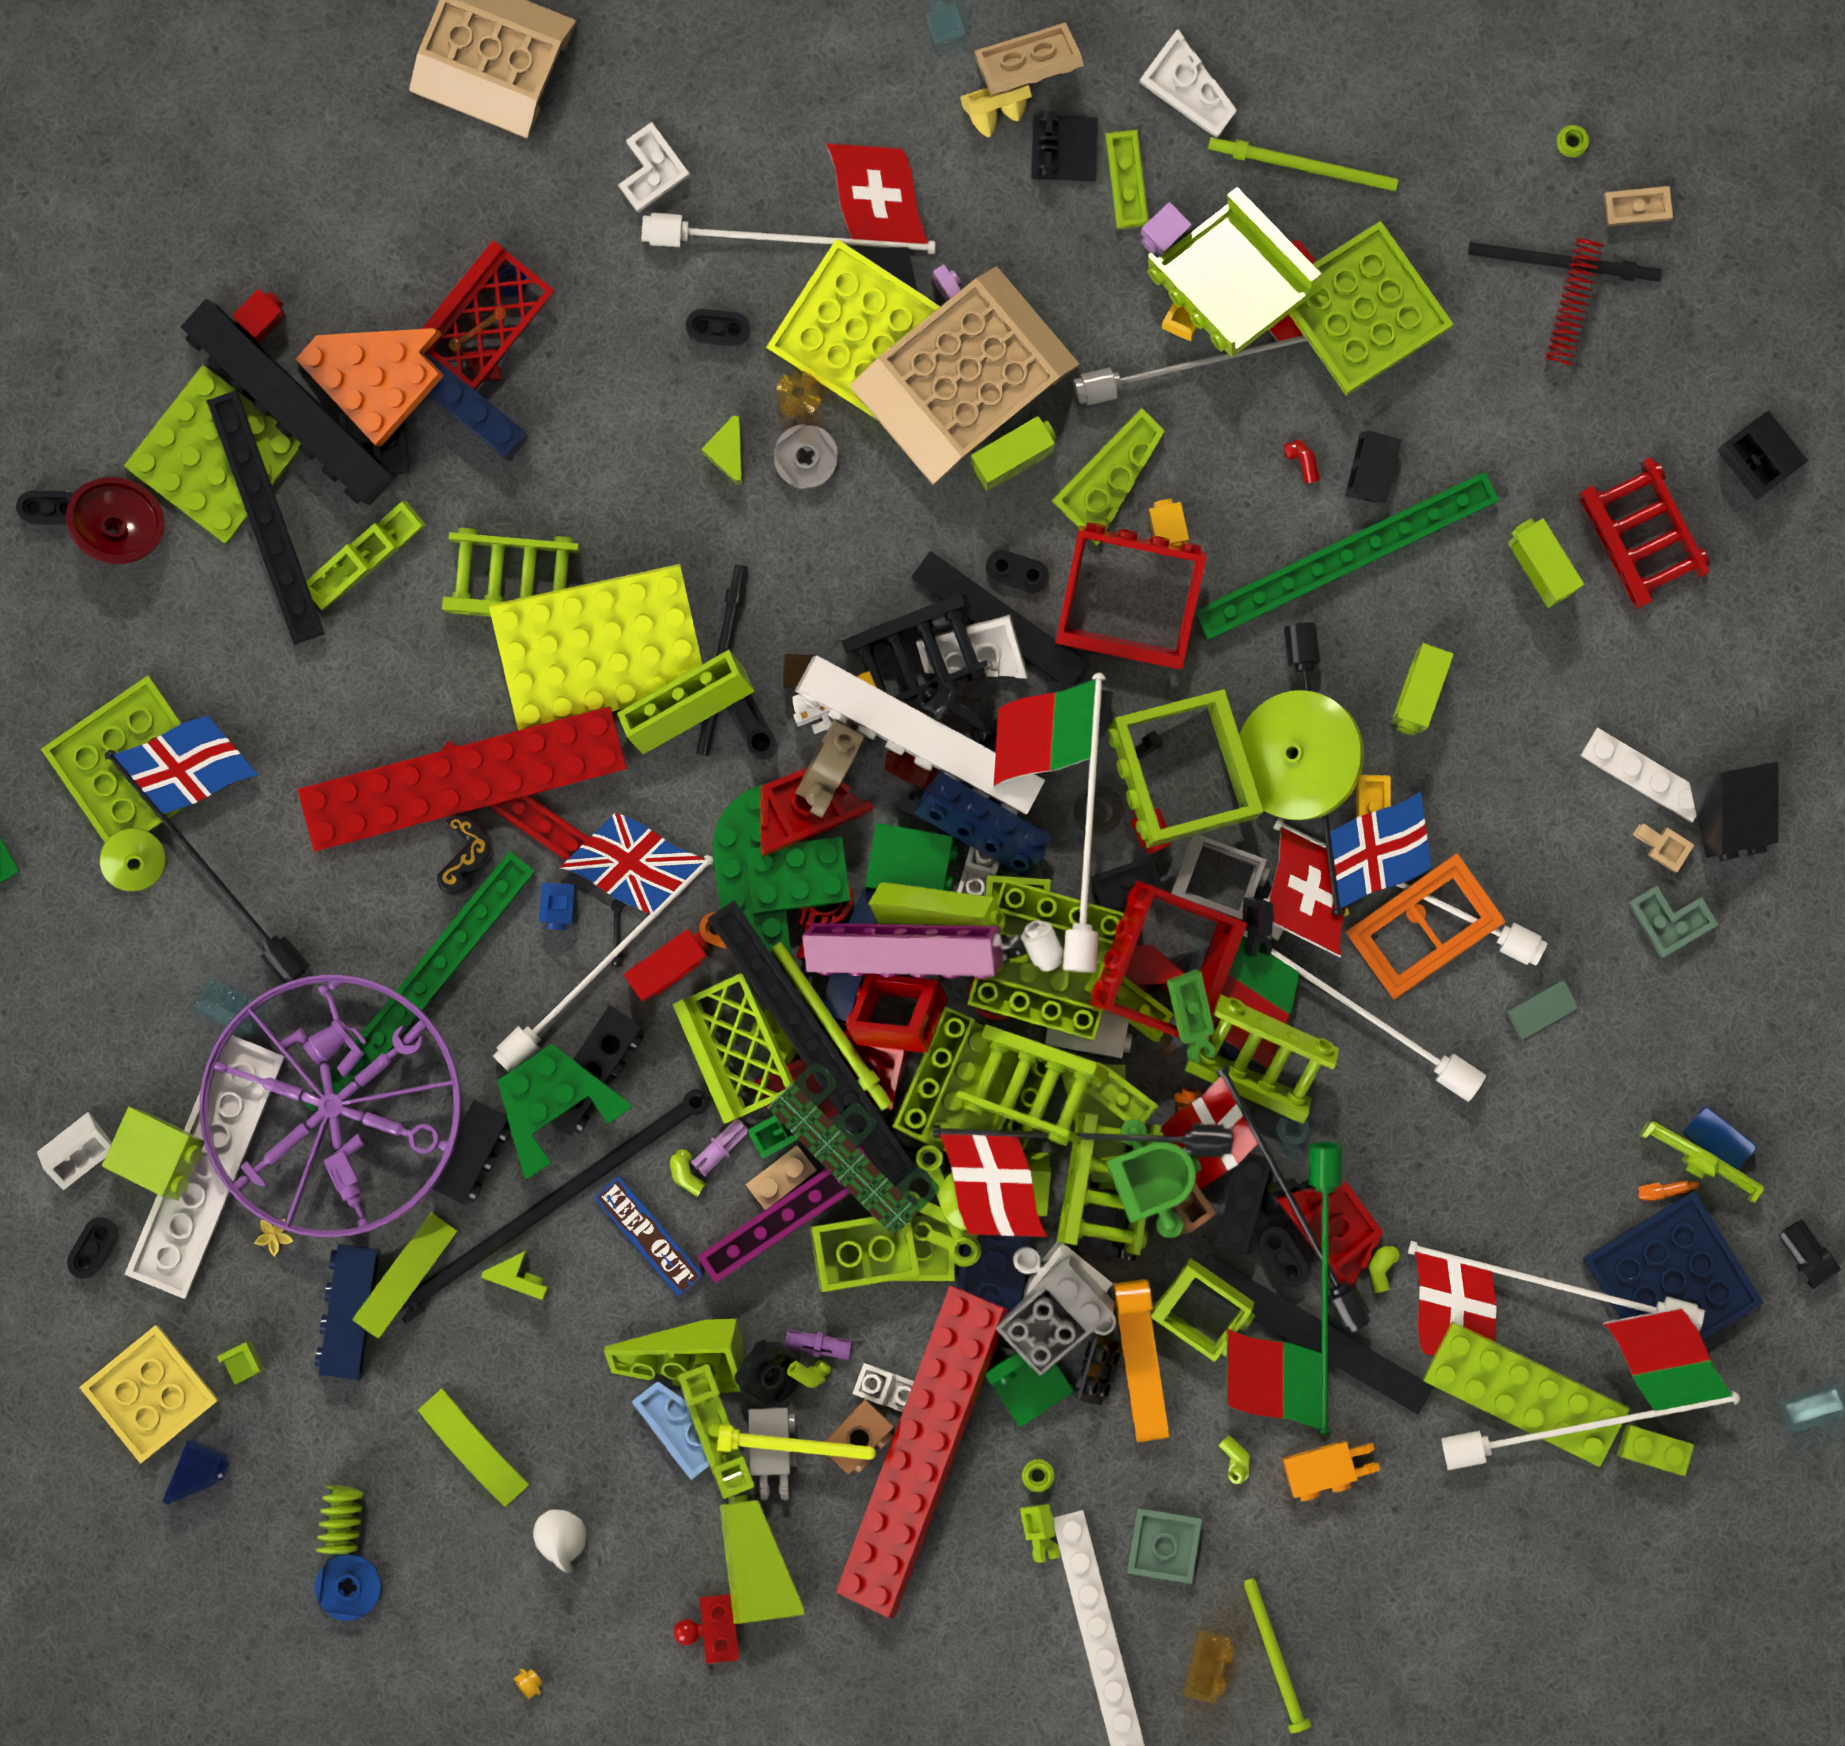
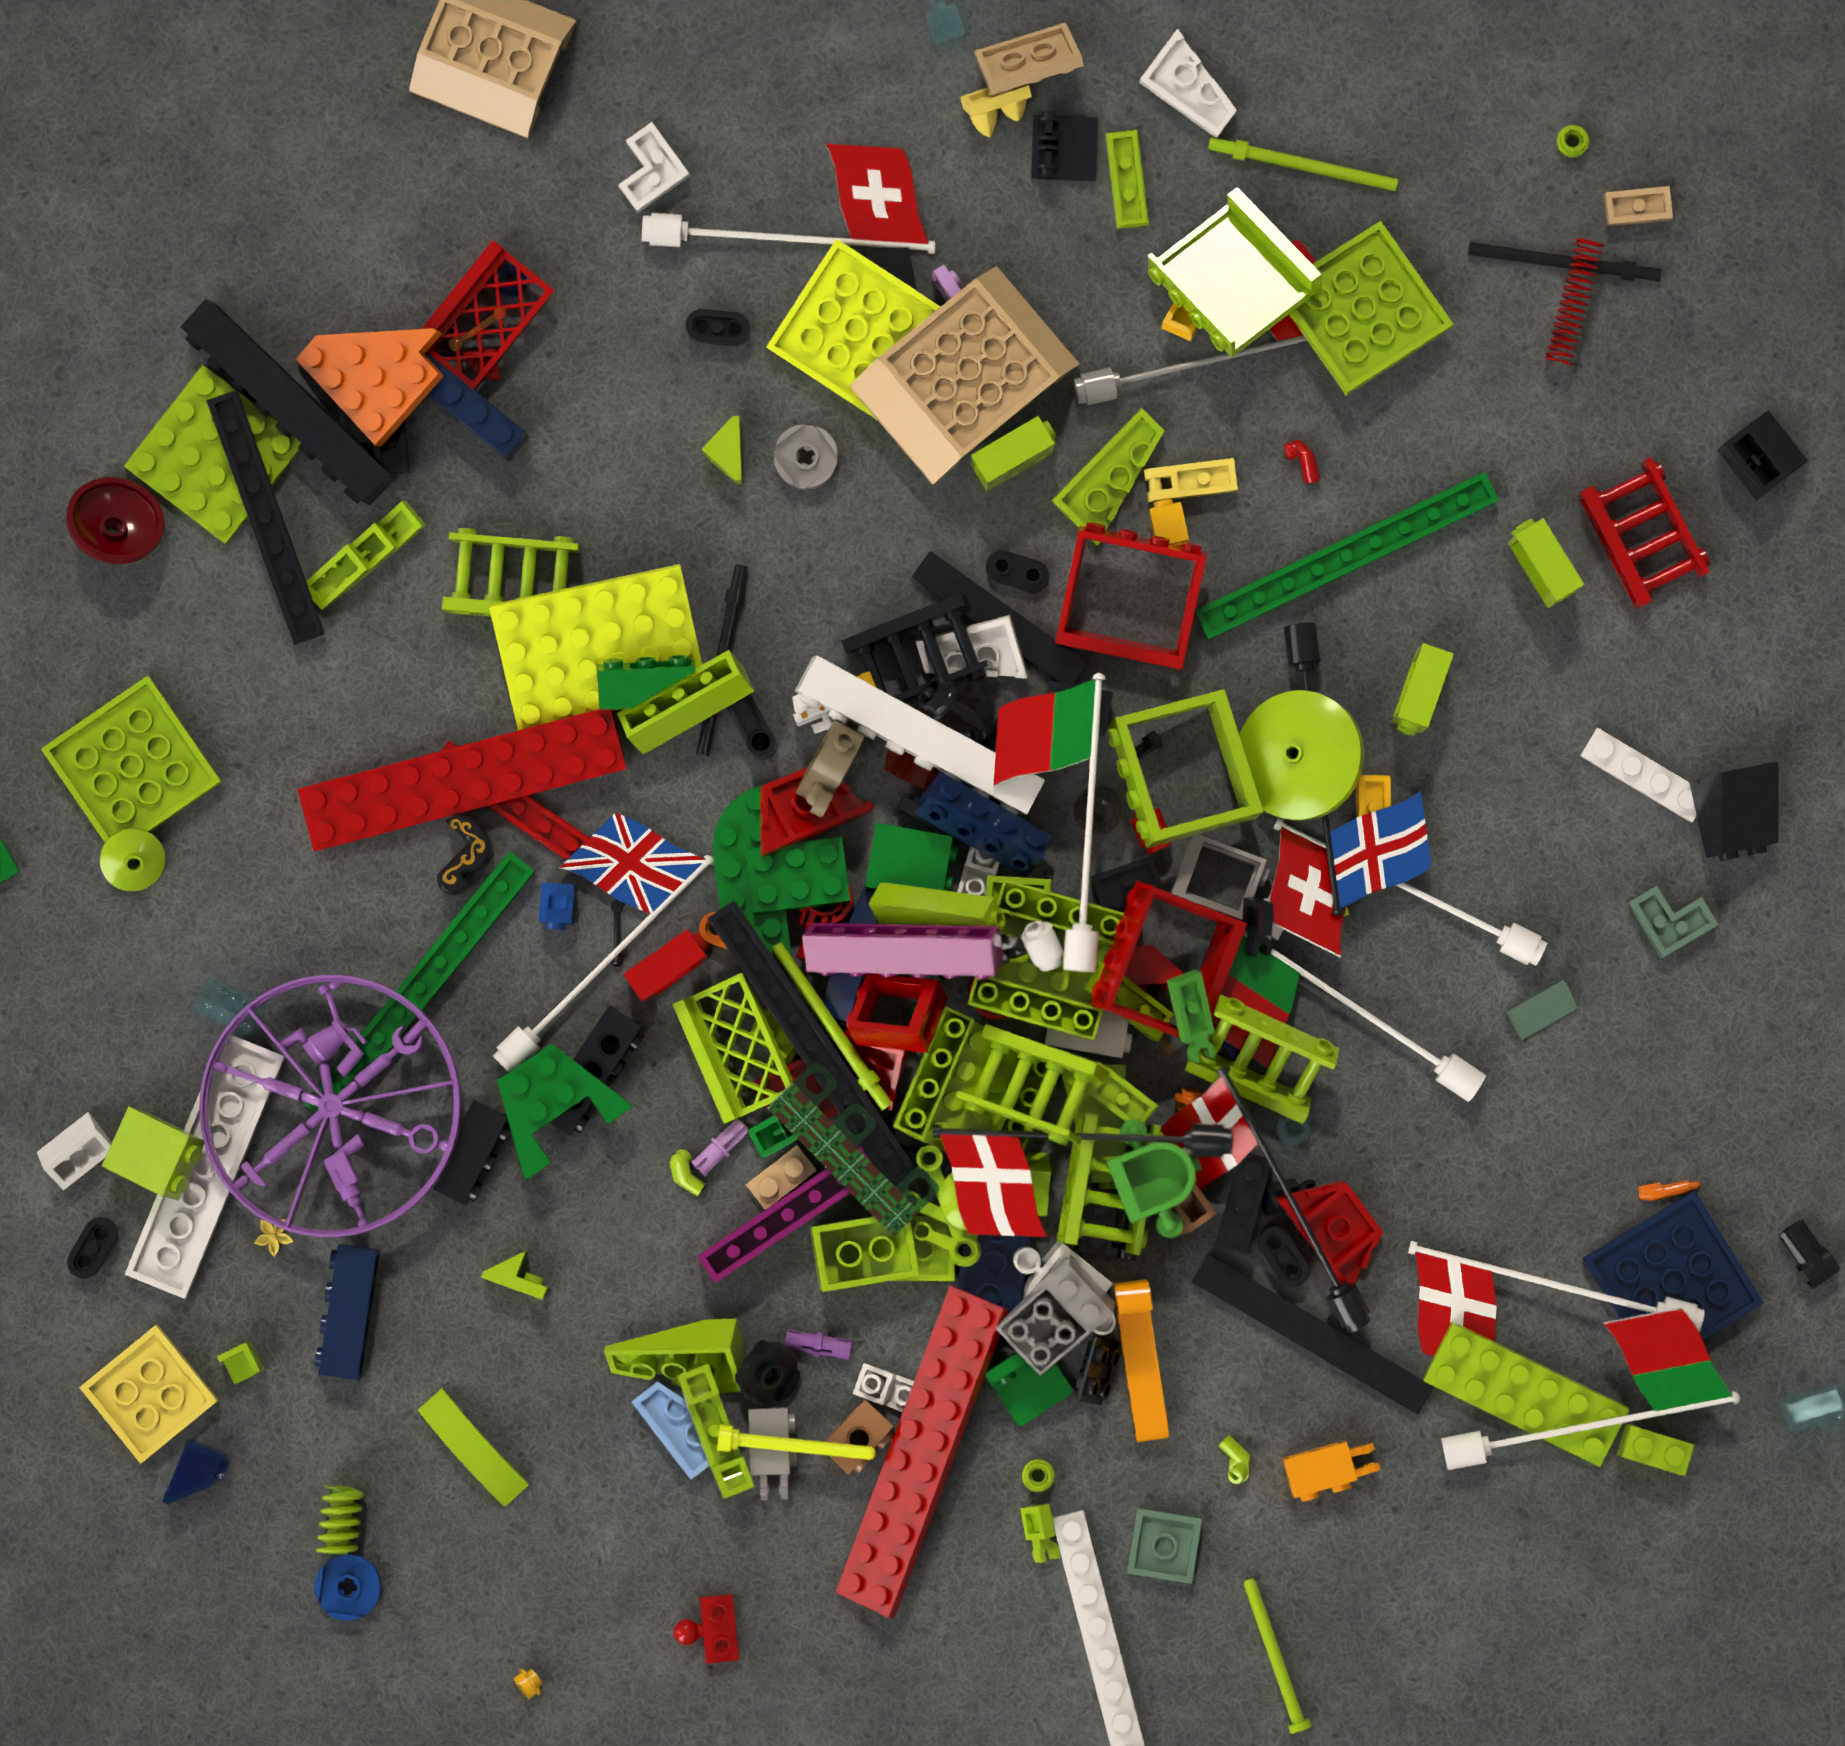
black plate [16,491,73,525] -> none
flag [105,716,311,984] -> none
red brick [232,288,286,343] -> none
lime slope [352,1212,457,1339] -> none
black hinge [398,1089,709,1324] -> none
white piece [533,1510,587,1573] -> none
tile [594,1176,704,1296] -> none
lime slope [720,1495,804,1624] -> none
clear yellow brick [775,371,823,420] -> none
dark brown piece [783,654,816,690] -> none
lime arm [787,1360,831,1388] -> none
lavender brick [1140,202,1192,255] -> none
lime window [1150,1257,1255,1362] -> none
clear yellow brick [1181,1627,1235,1704] -> none
flag [1226,1142,1342,1436] -> none
black hinge [1345,430,1401,503] -> none
orange door [1345,853,1506,1000] -> none
lime arm [1368,1246,1400,1293] -> none
tan plate [1633,824,1694,873] -> none
lime plate [1639,1121,1764,1202] -> none
blue slope [1683,1106,1757,1170] -> none
none -> green slope [597,655,695,710]
none -> light yellow plate [1144,458,1238,503]

